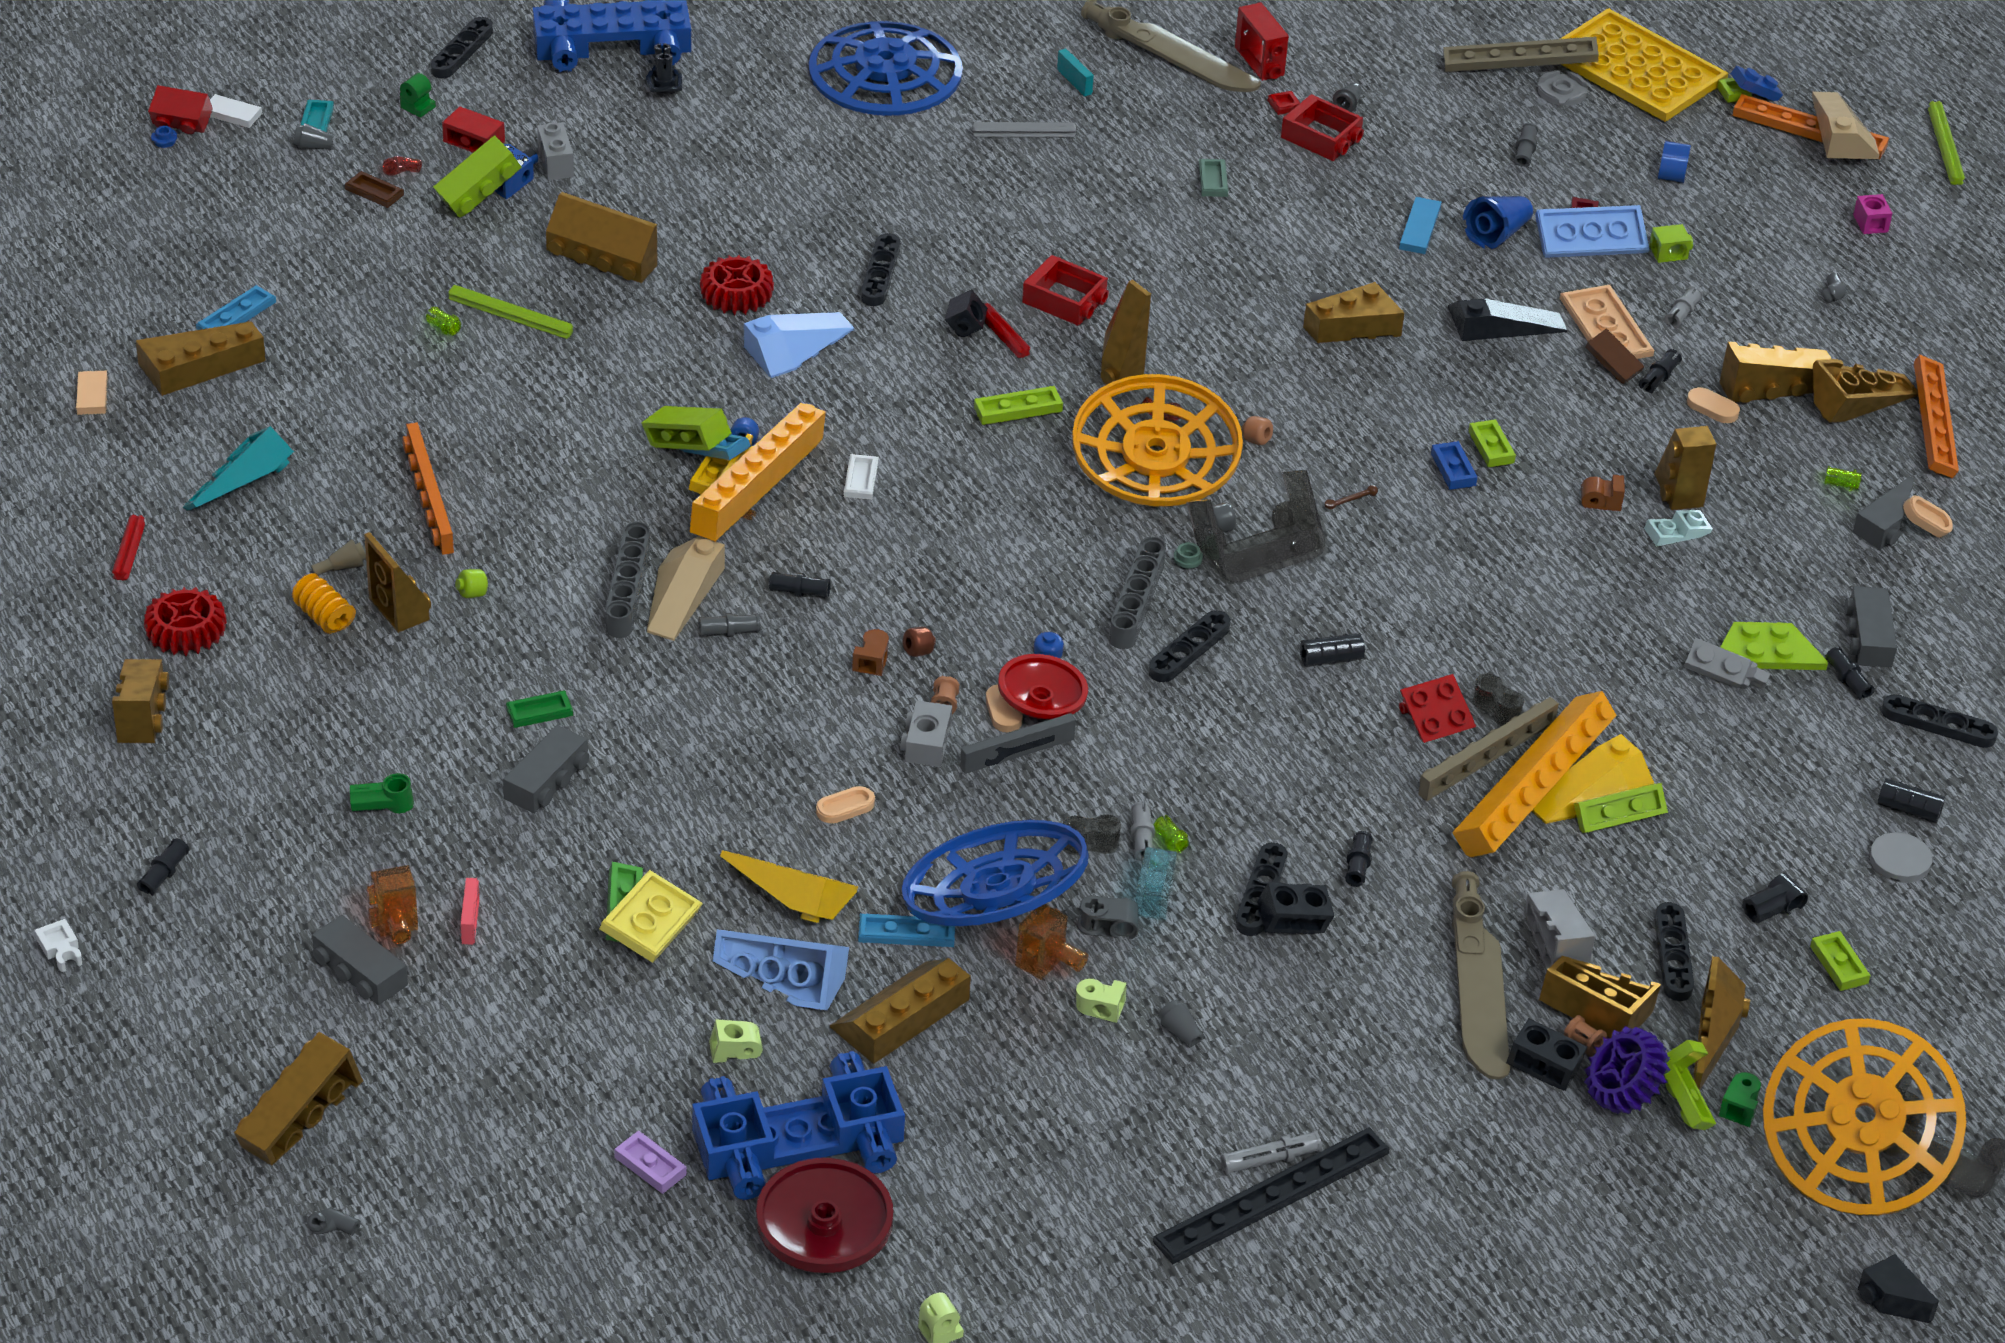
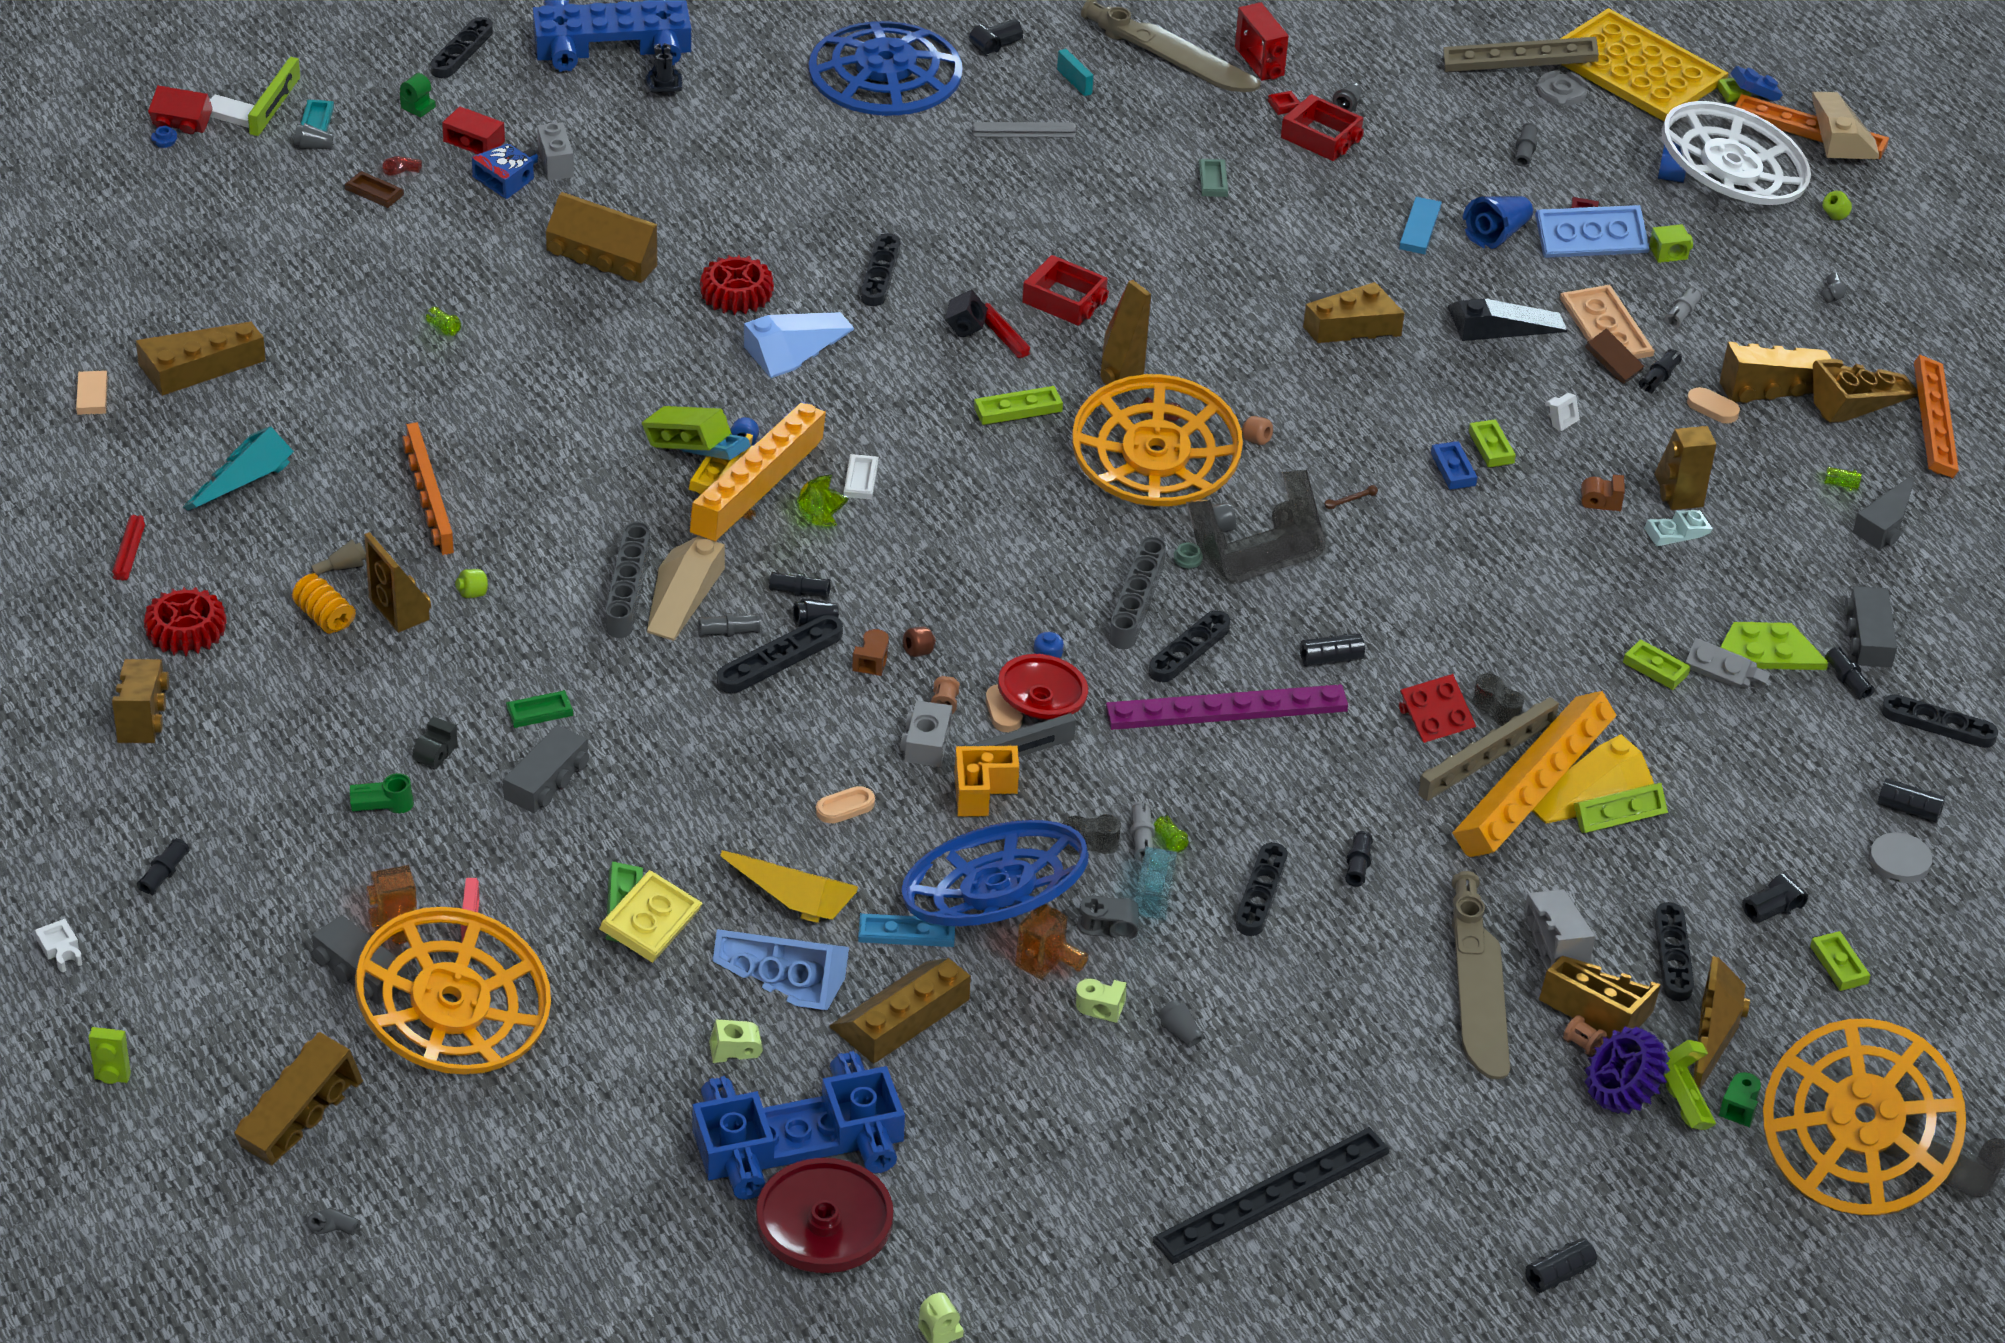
dark azure tile [196,285,276,330] -> none
lime brick [433,135,522,218] -> none
lime axle [448,285,573,339] -> none
lavender plate [614,1130,686,1194] -> none
light grey pin [1220,1131,1322,1175] -> none
black brick [1257,882,1334,934] -> none
black brick [1506,1018,1587,1091] -> none
dark pink brick [1853,194,1893,234] -> none
black slope [1858,1254,1939,1323] -> none
light nougat tile [1903,495,1953,538] -> none
lime axle [1928,101,1965,185] -> none
none -> lime plate [89,1027,131,1084]
none -> lime tile [248,57,300,136]
none -> light orange dish [355,907,551,1075]
none -> pearl dark grey leg [412,716,458,769]
none -> black piece [717,615,843,693]
none -> black cone [793,598,839,625]
none -> clear neon green piece [797,474,849,526]
none -> light orange brick [954,746,1019,816]
none -> black piece [969,19,1023,56]
none -> magenta plate [1106,684,1348,730]
none -> black axle [1525,1238,1597,1293]
none -> white tile [1545,393,1580,431]
none -> lime plate [1623,639,1691,690]
none -> white dish [1662,101,1811,205]
none -> lime piece [1822,190,1852,220]

